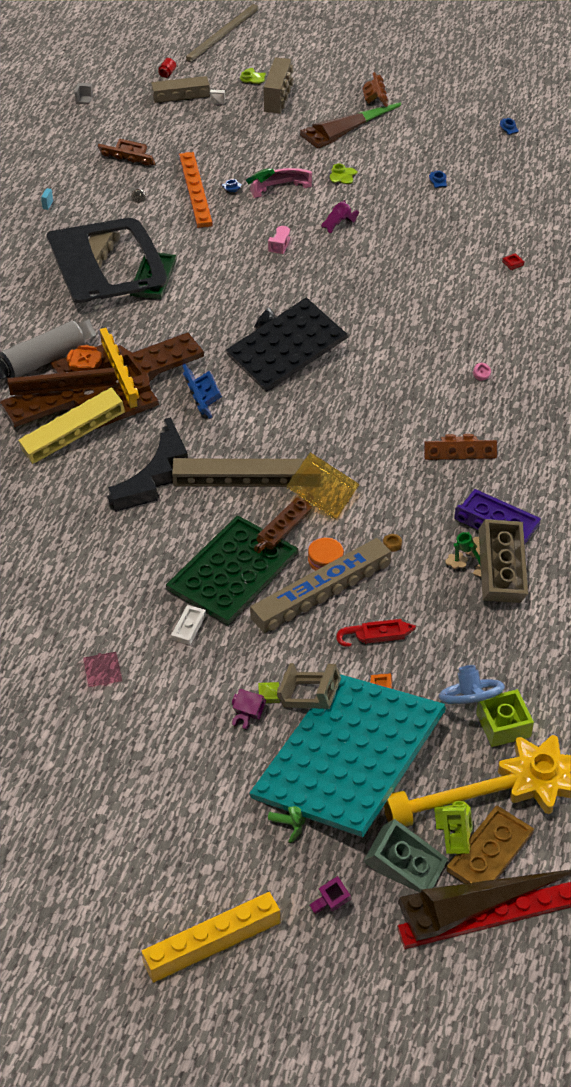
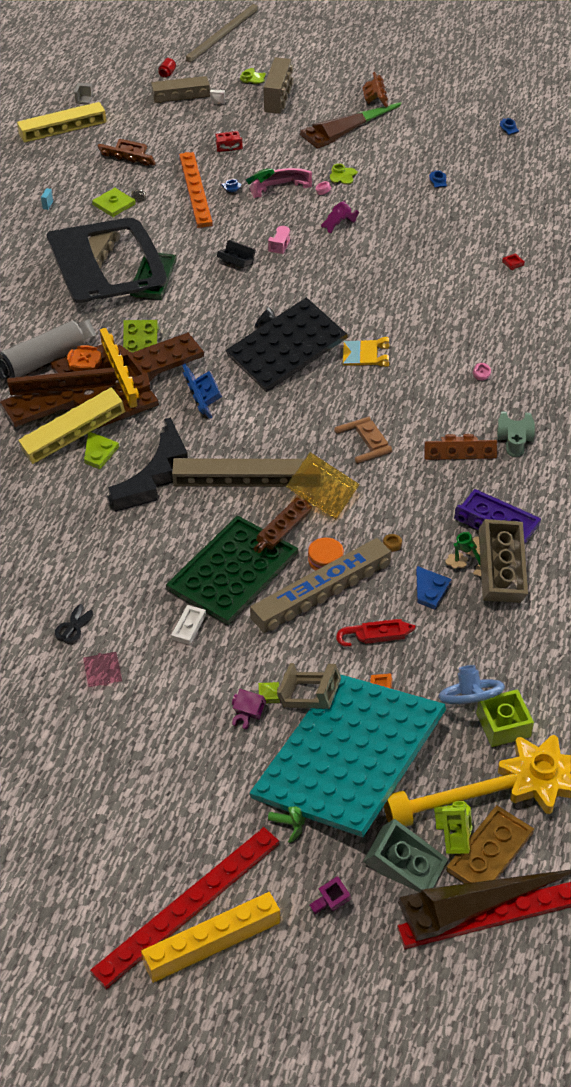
none -> light yellow brick [17,102,106,143]
none -> black piece [55,604,93,644]
none -> lime wing [84,432,119,469]
none -> red plate [90,827,279,989]
none -> lime plate [92,188,136,217]
none -> lime bracket [123,320,159,353]
none -> red piece [215,130,243,152]
none -> black bracket [216,240,256,268]
none -> bright pink tile [315,181,331,195]
none -> medium nougat plate [334,416,392,463]
none -> yellow flag [343,337,389,367]
none -> blue wing [416,566,452,610]
none -> sand green piece [497,411,535,457]

